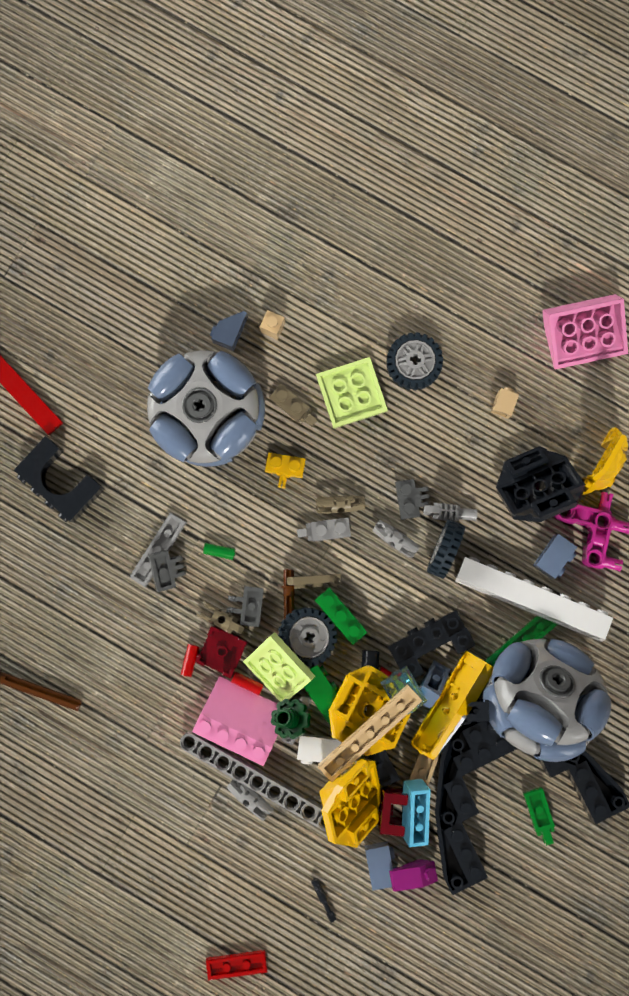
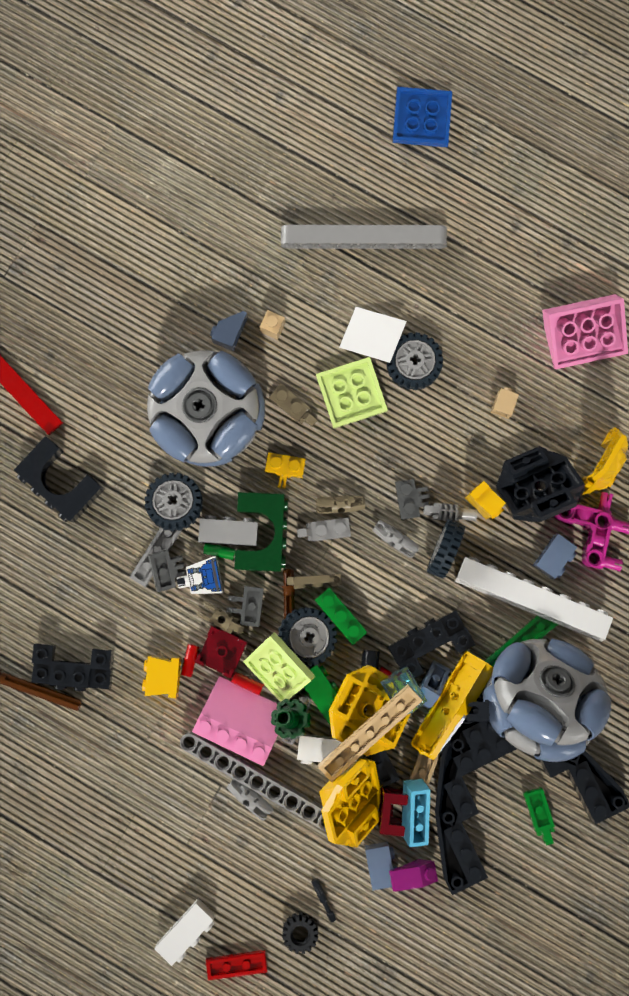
none -> black bracket [31,643,114,691]
none -> yellow hips [142,656,182,698]
none -> wheel [144,473,203,531]
none -> white brick [154,898,215,966]
none -> torso [177,556,224,594]
none -> light grey brick [198,515,259,547]
none -> dark green arch [234,492,288,572]
none -> light grey beam [281,225,447,249]
none -> black tyre [282,912,318,954]
none -> white sticker [339,307,407,363]
none -> blue plate [392,87,452,147]
none -> yellow hips [465,481,506,520]

